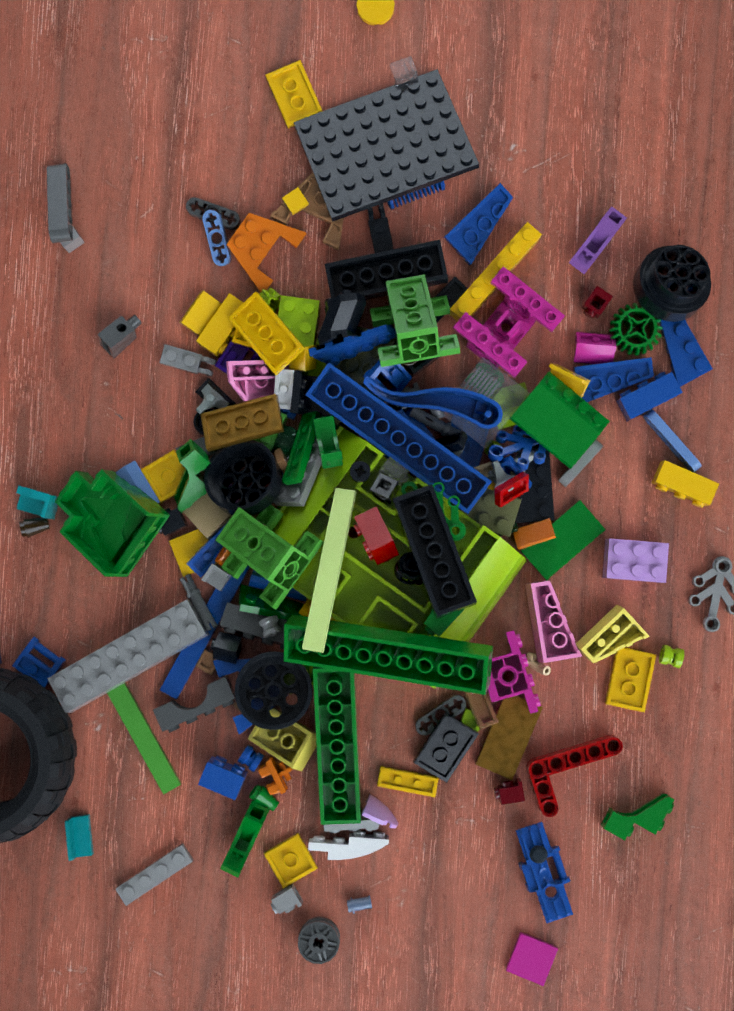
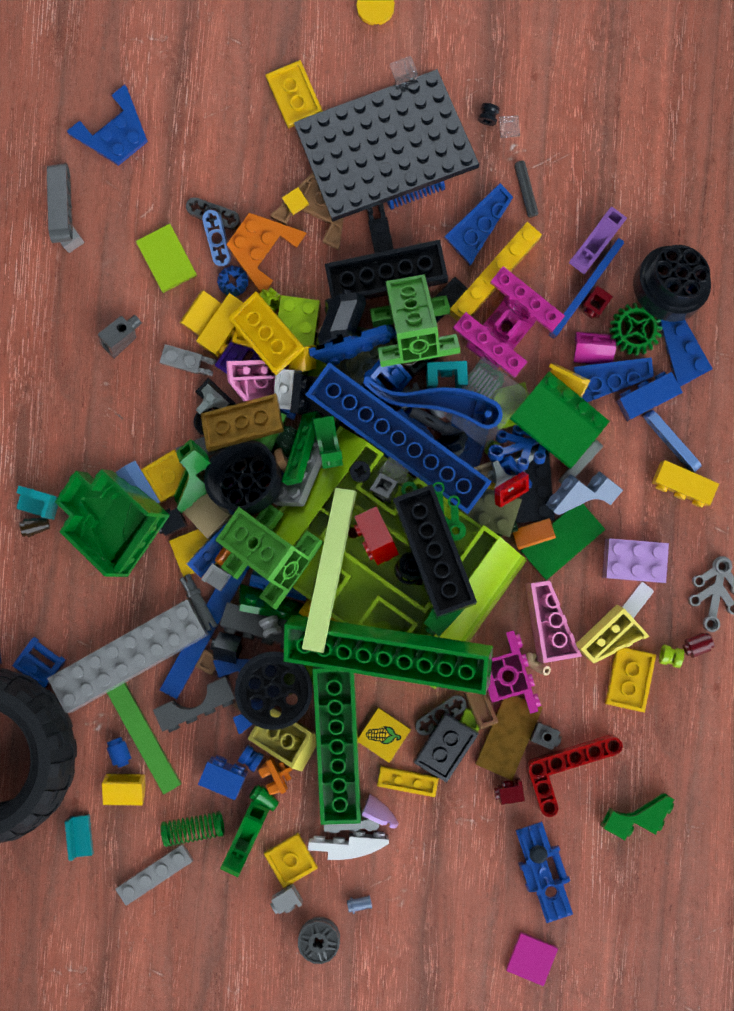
none -> blue wing [67,85,148,166]
none -> yellow brick [102,774,145,805]
none -> blue brick [106,737,131,768]
none -> lime tile [136,224,197,293]
none -> green piece [160,811,225,847]
none -> blue gear [217,265,248,296]
none -> yellow tile [358,707,411,763]
none -> teal panel [426,361,468,390]
none -> black wheel [478,103,500,126]
none -> clear tile [499,115,520,138]
none -> dark grey axle [515,161,539,218]
none -> dark grey brick [529,721,562,750]
none -> arch [546,471,623,515]
none -> blue tile [548,238,624,339]
none -> white sticker [623,582,654,618]
none -> dark red brick [683,633,715,658]

